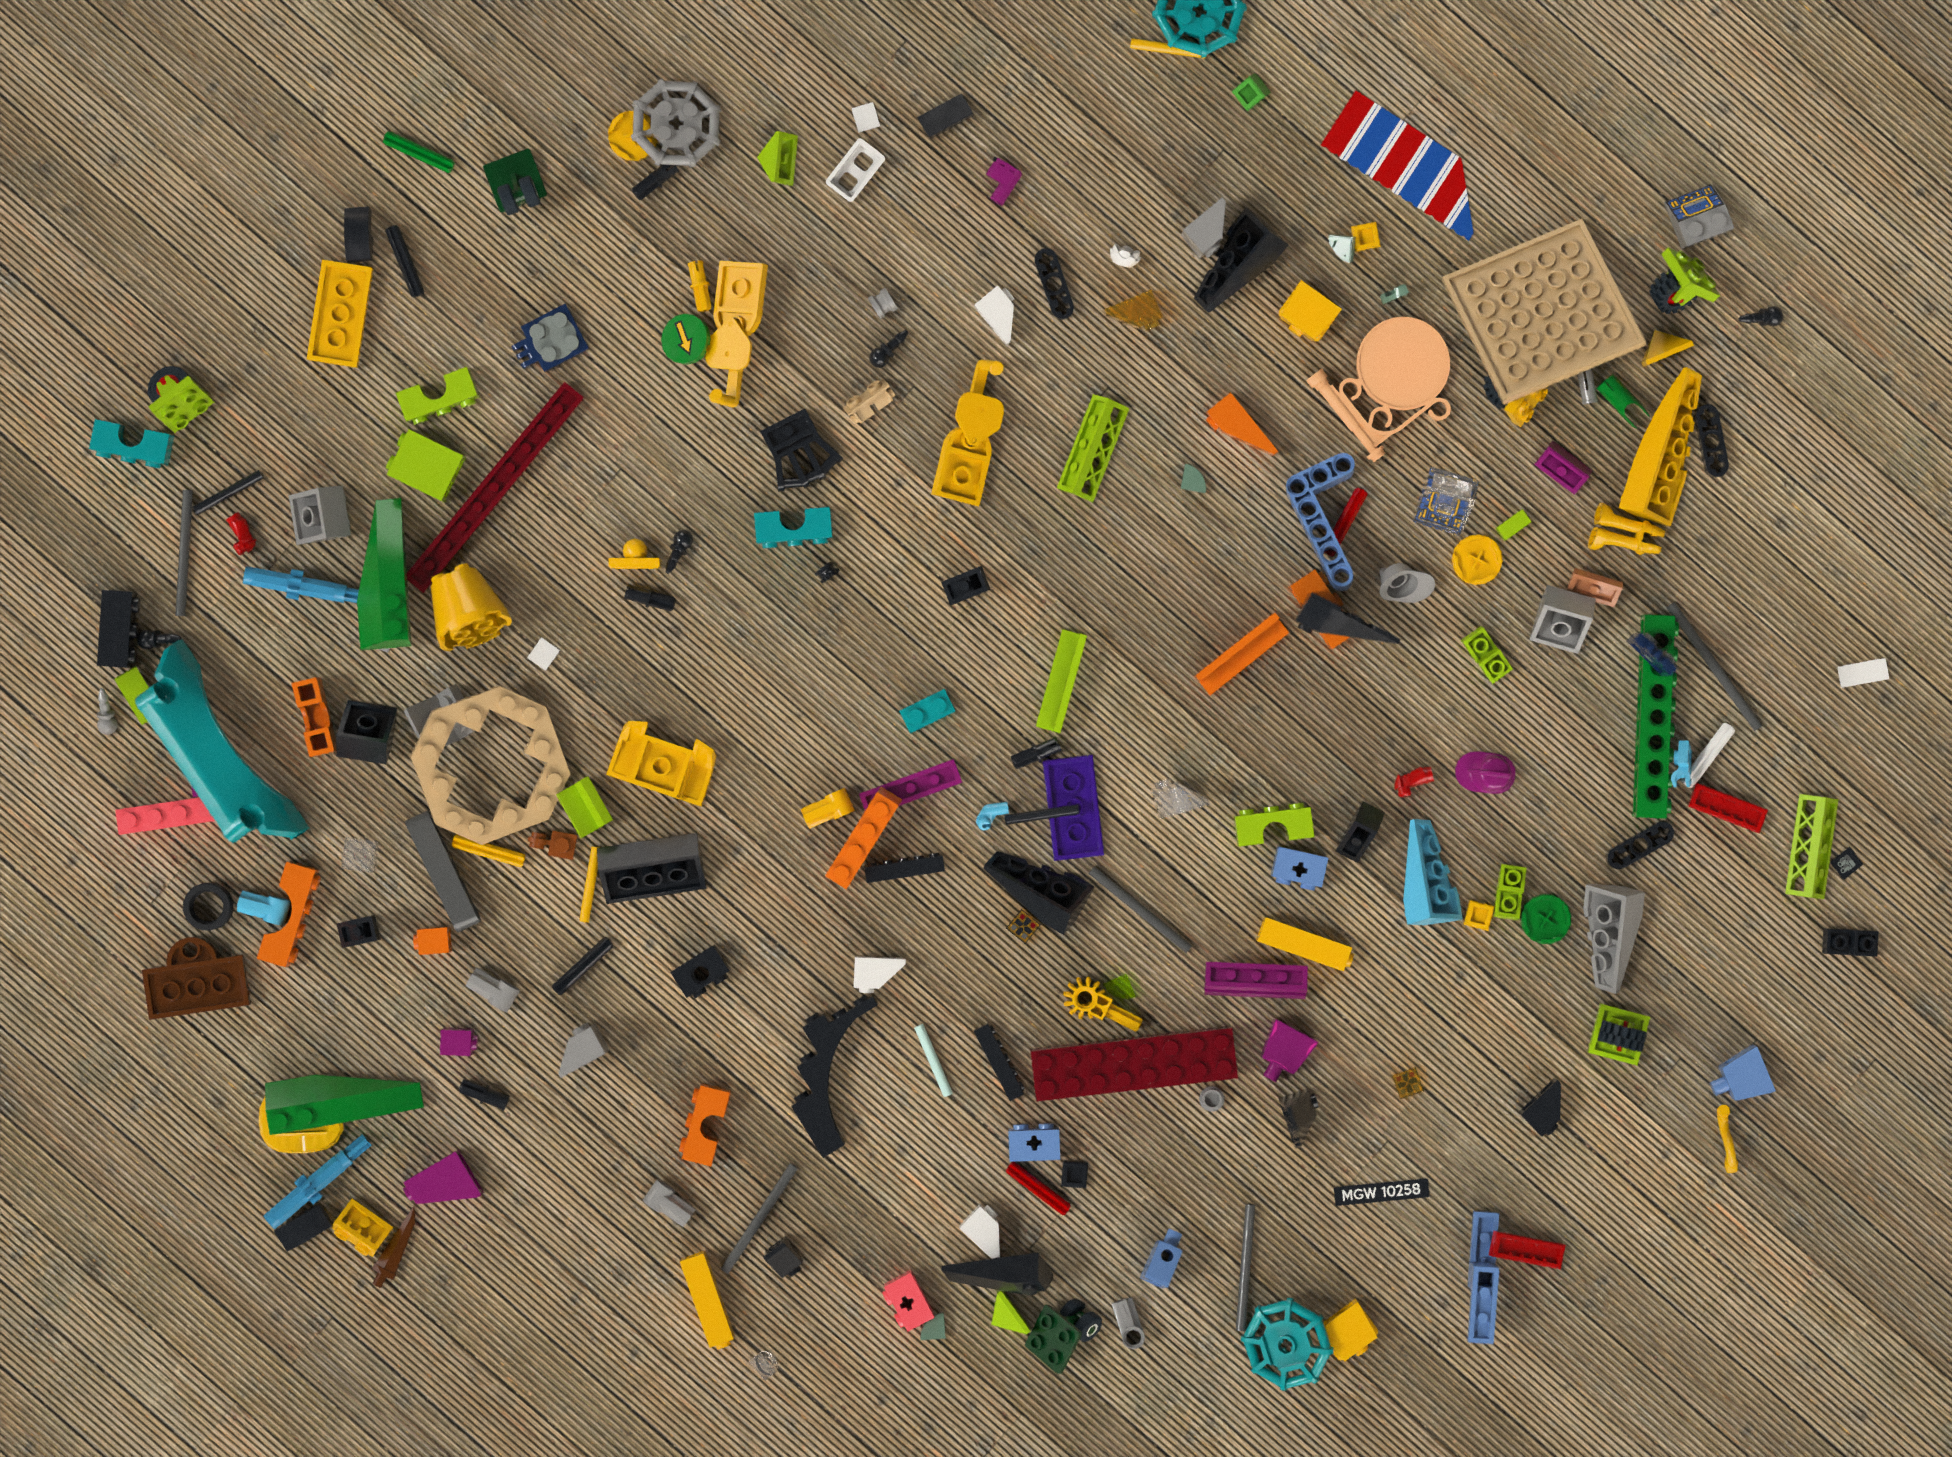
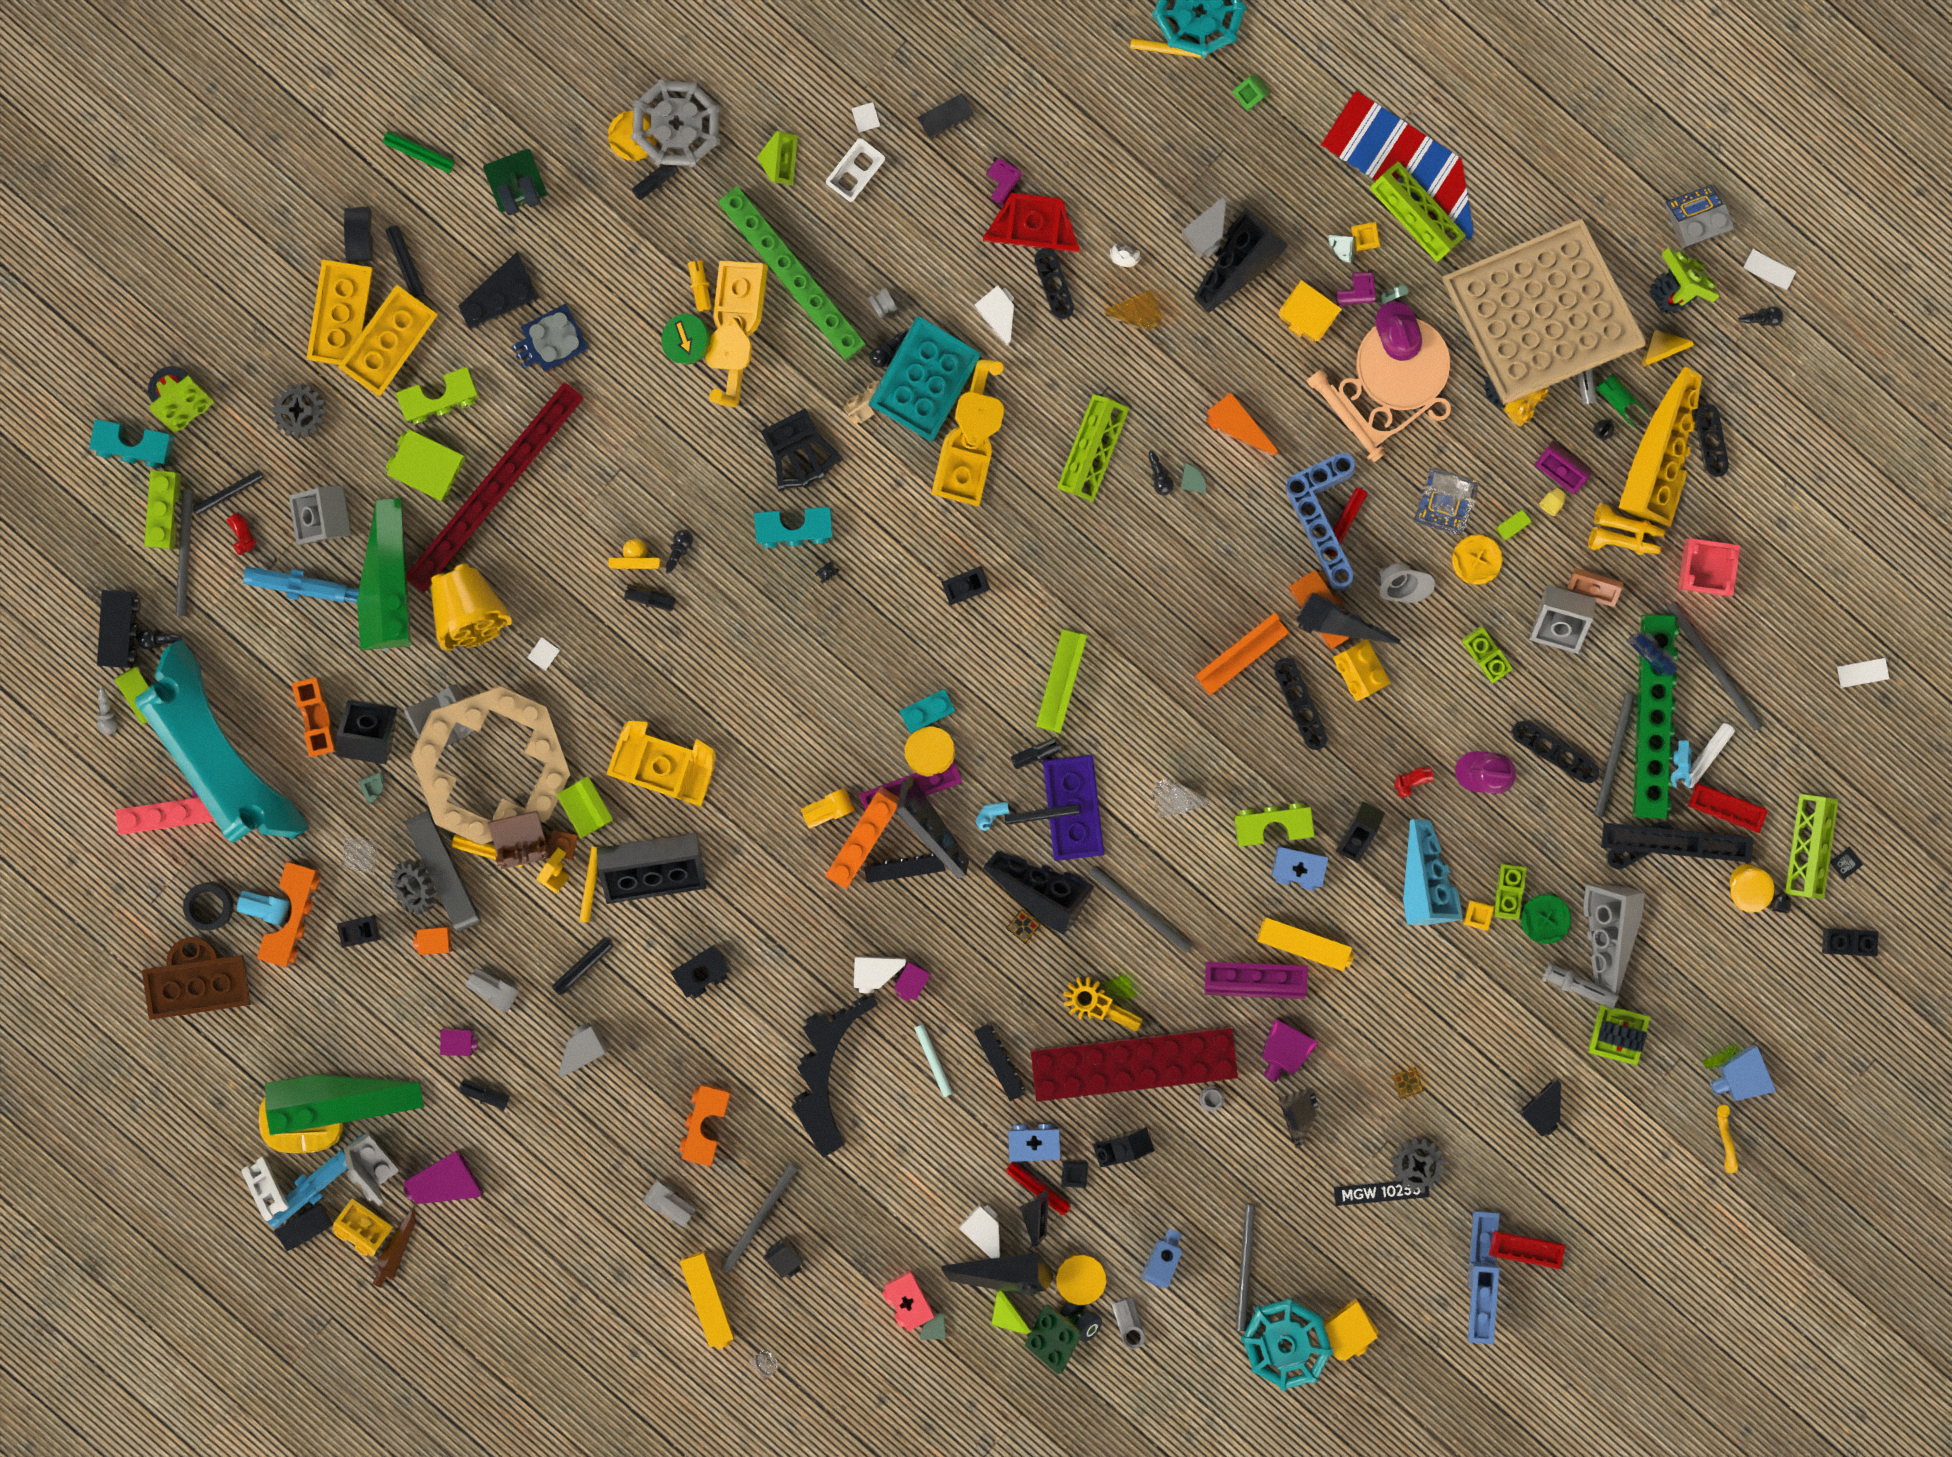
none -> lime arch [144,470,182,550]
none -> white plate [241,1156,289,1222]
none -> dark grey gear [270,383,327,439]
none -> yellow plate [337,285,438,397]
none -> light grey bracket [344,1132,399,1206]
none -> sand green tile [358,771,384,804]
none -> dark grey gear [390,859,438,915]
none -> black wing [458,252,539,330]
none -> reddish brown hinge [488,811,550,869]
none -> yellow bracket [536,848,569,893]
none -> bright green brick [718,186,866,362]
none -> teal plate [867,316,982,442]
none -> magenta brick [893,961,931,1002]
none -> black wing [895,776,969,879]
none -> yellow tile [904,726,955,776]
none -> red wing [983,193,1080,253]
none -> black slope [1020,1190,1049,1246]
none -> yellow tile [1056,1254,1106,1305]
none -> black slope [1092,1127,1155,1168]
none -> black bar [1149,450,1174,495]
none -> black beam [1273,658,1327,750]
none -> yellow bracket [1333,640,1391,701]
none -> magenta piece [1336,269,1375,306]
none -> lime fence [1369,162,1466,262]
none -> magenta piece [1375,301,1422,361]
none -> dark grey gear [1390,1138,1446,1193]
none -> black beam [1511,721,1599,784]
none -> light yellow hose [1539,488,1566,516]
none -> light grey pin [1541,961,1619,1010]
none -> black hinge [1593,420,1615,440]
none -> dark grey piece [1594,693,1635,817]
none -> black slope [1600,823,1754,863]
none -> coral container [1678,538,1740,597]
none -> clear neon green tile [1702,1044,1737,1069]
none -> yellow piece [1730,864,1774,913]
none -> white sticker [1743,249,1797,290]
none -> black hinge [1770,893,1791,914]

